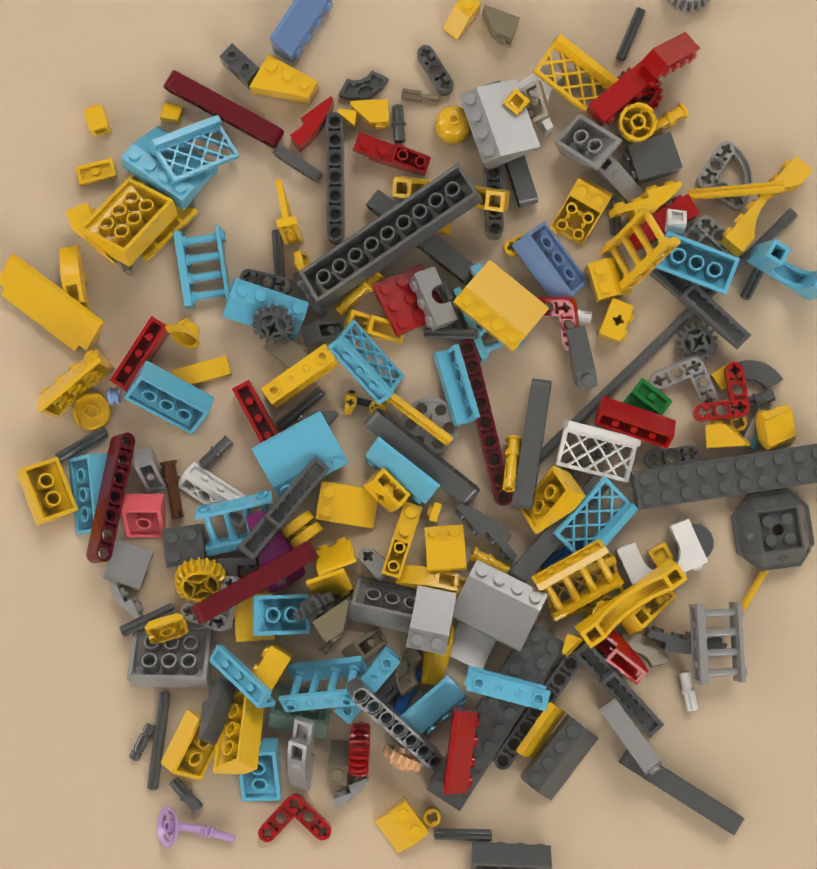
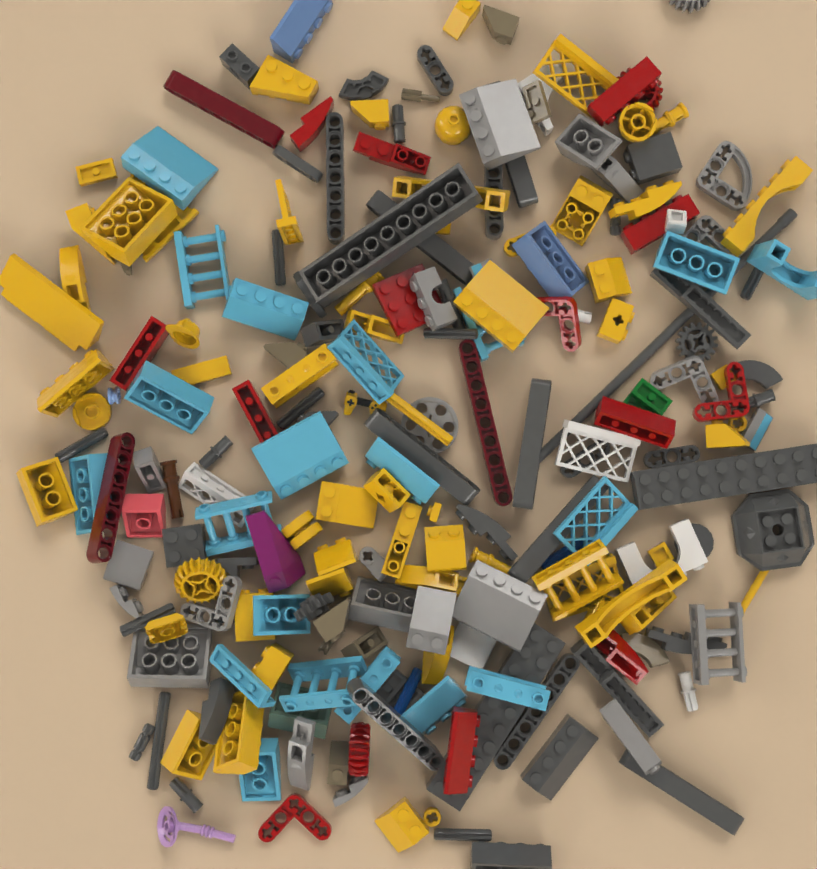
yellow brick [83,104,112,137] -> none
medium azure fence [149,115,240,184] -> none
yellow slope [159,103,184,125] -> none
dark red beam [190,540,319,625] -> none
dark grey slope [236,456,330,560] -> none
dark grey beam [240,269,294,295] -> none
dark grey gear [252,304,295,344] -> none
yellow plate [293,251,310,271] -> none
yellow slope [337,108,357,130] -> none
light nougat gear [382,743,423,772] -> none
dark tan tile [395,646,424,697] -> none
medium azure fence [433,344,480,426] -> none
yellow pin [502,435,522,492] -> none
yellow slope [503,88,531,116] -> none
yellow tile [516,702,566,760] -> none
yellow slope [519,466,586,534] -> none
yellow slope [562,634,583,657] -> none
dark grey slope [566,325,598,390] -> none
yellow fence [599,204,681,290] -> none
dark grey axle [616,7,645,61] -> none
red brick [641,32,700,79] -> none
yellow axle [687,181,785,200] -> none
yellow slope [755,404,796,451] -> none

